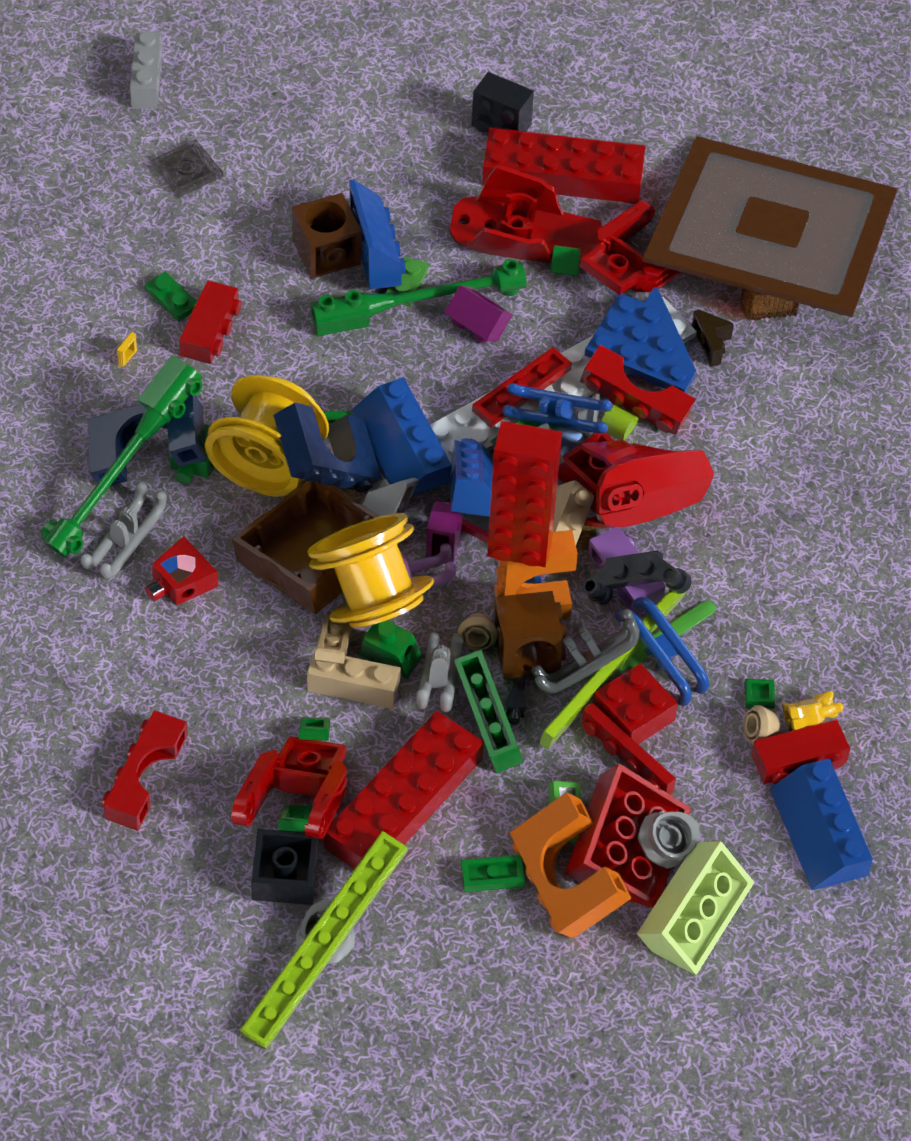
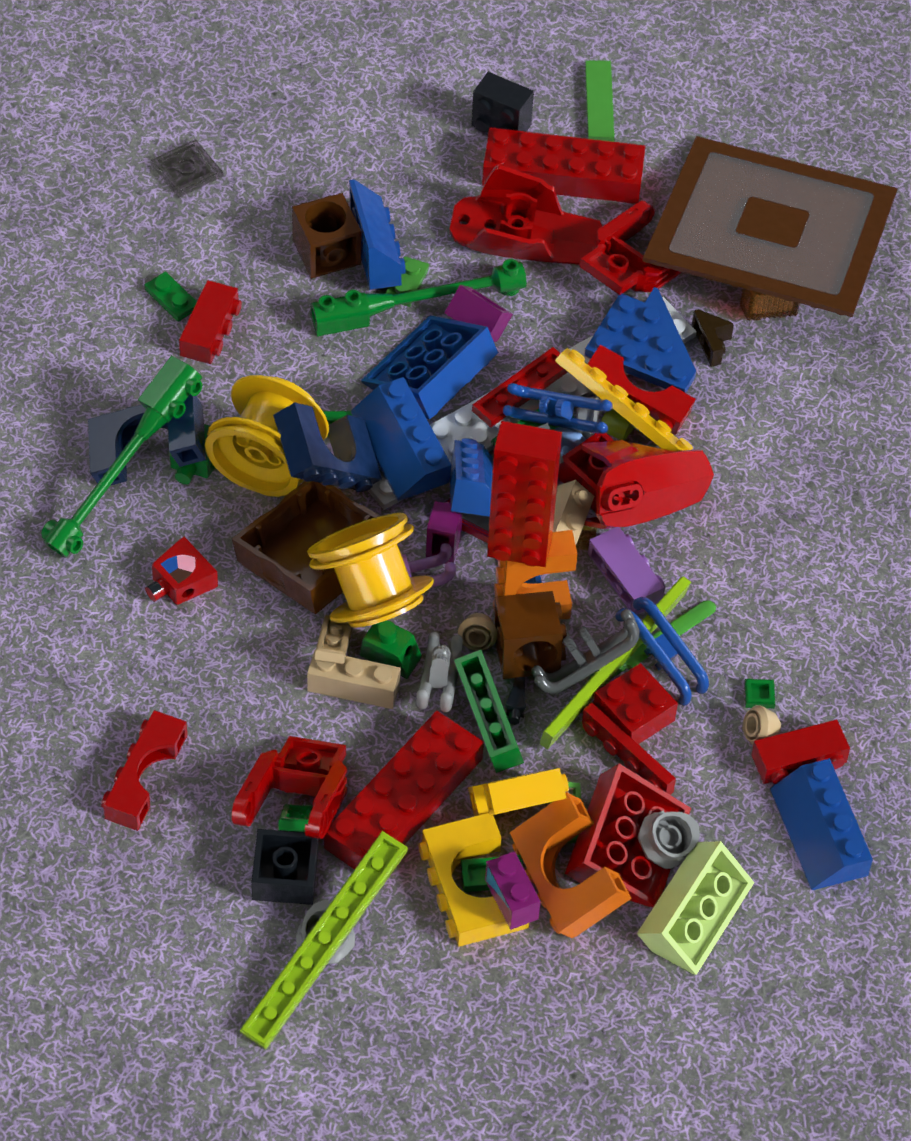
light grey piece [80,481,167,579] -> none
yellow slope [117,332,137,367] -> none
light grey brick [130,31,162,109] -> none
green tile [299,717,330,741] -> none
light grey slope [359,478,419,516] -> none
green tile [550,246,581,276] -> none
black plate [582,550,692,605] -> none
yellow animal [782,691,843,731] -> none
none -> blue slope [361,315,498,419]
none -> yellow arch [418,813,529,947]
none -> yellow arch [467,768,569,816]
none -> magenta brick [485,851,541,930]
none -> yellow plate [555,348,693,451]
none -> bright green tile [585,60,614,142]

